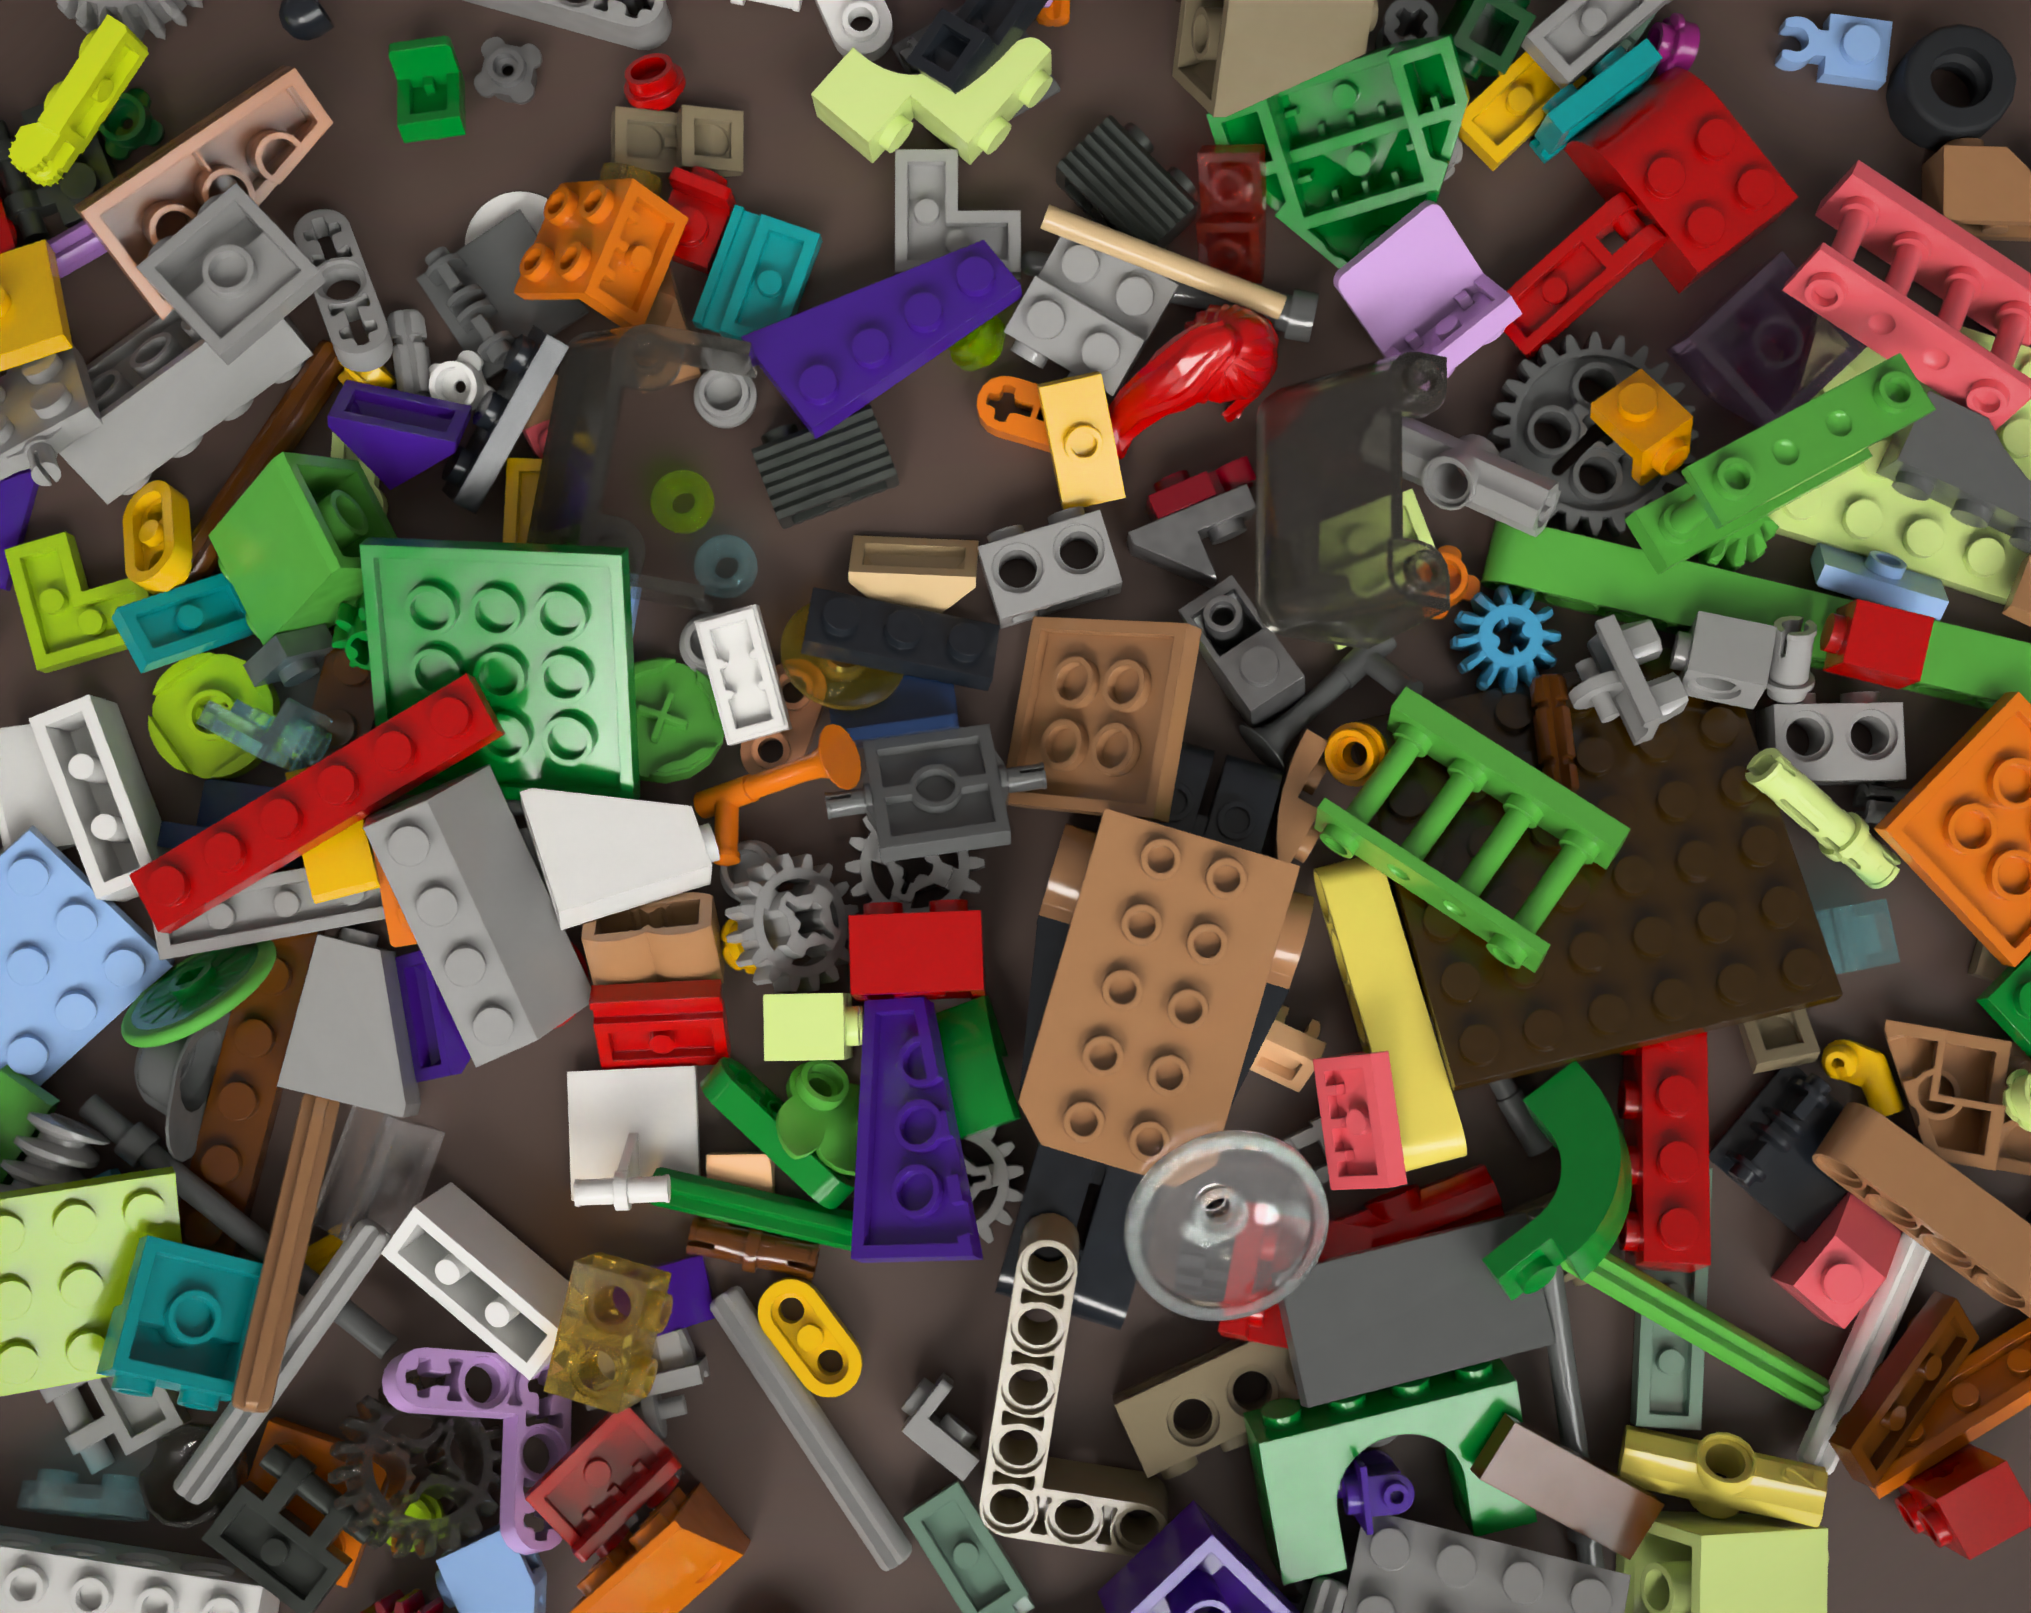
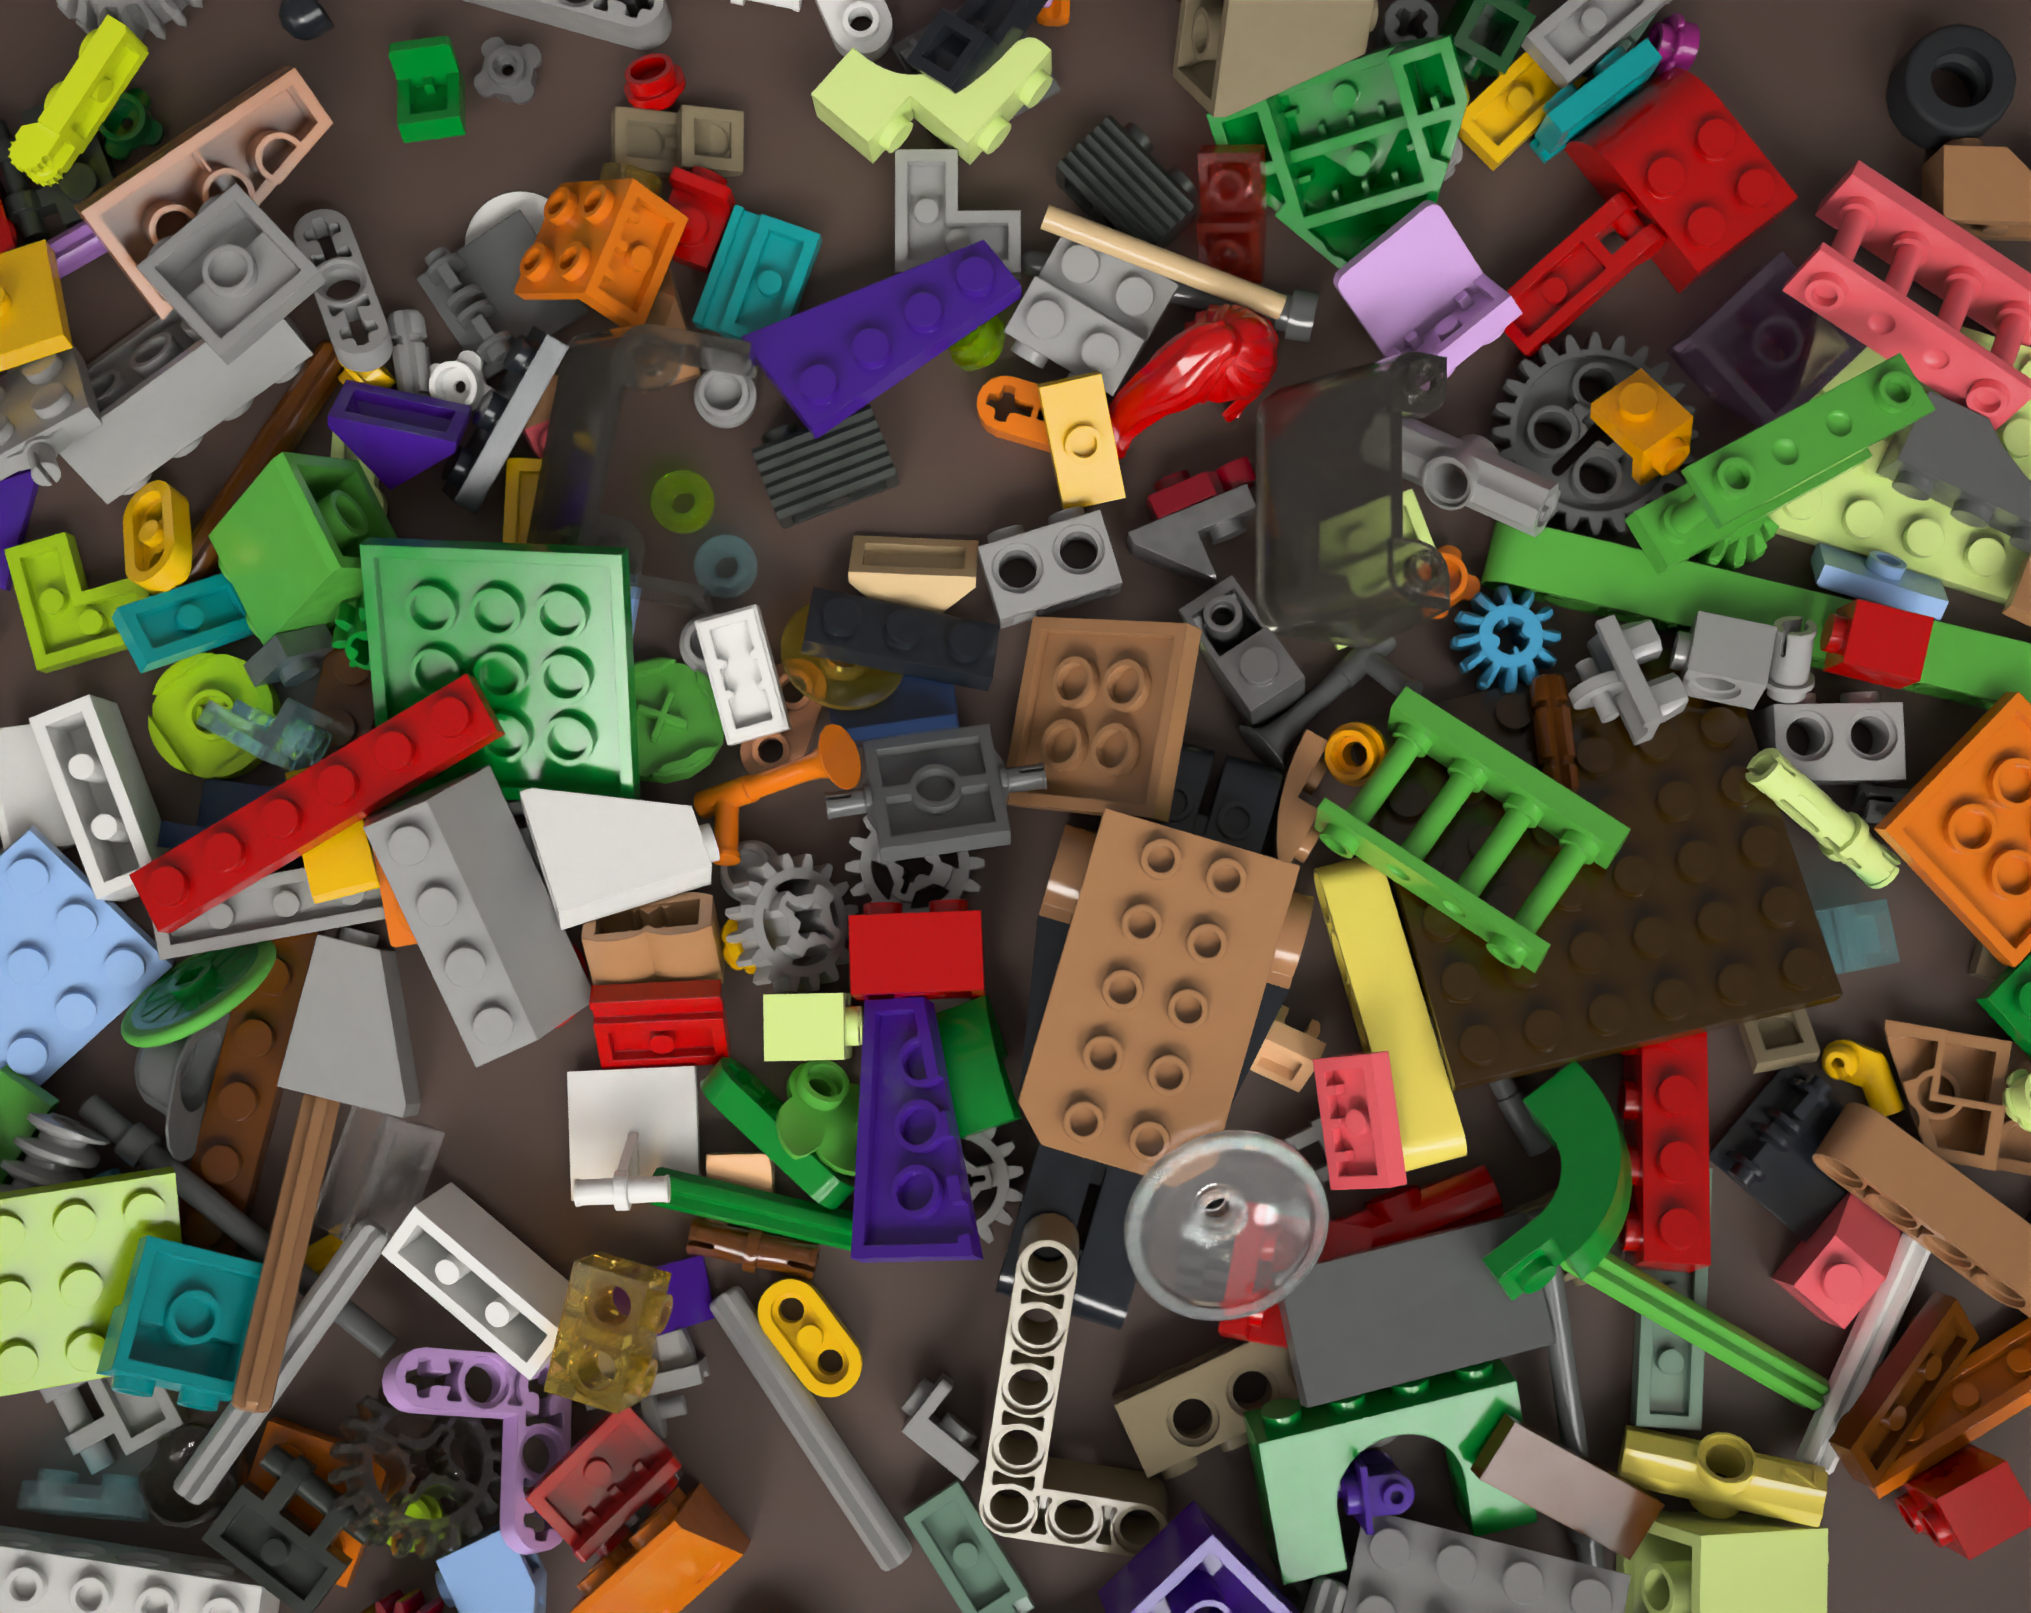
dark purple slope [395,950,471,1083] -> none
light blue plate [1774,13,1893,90] -> none

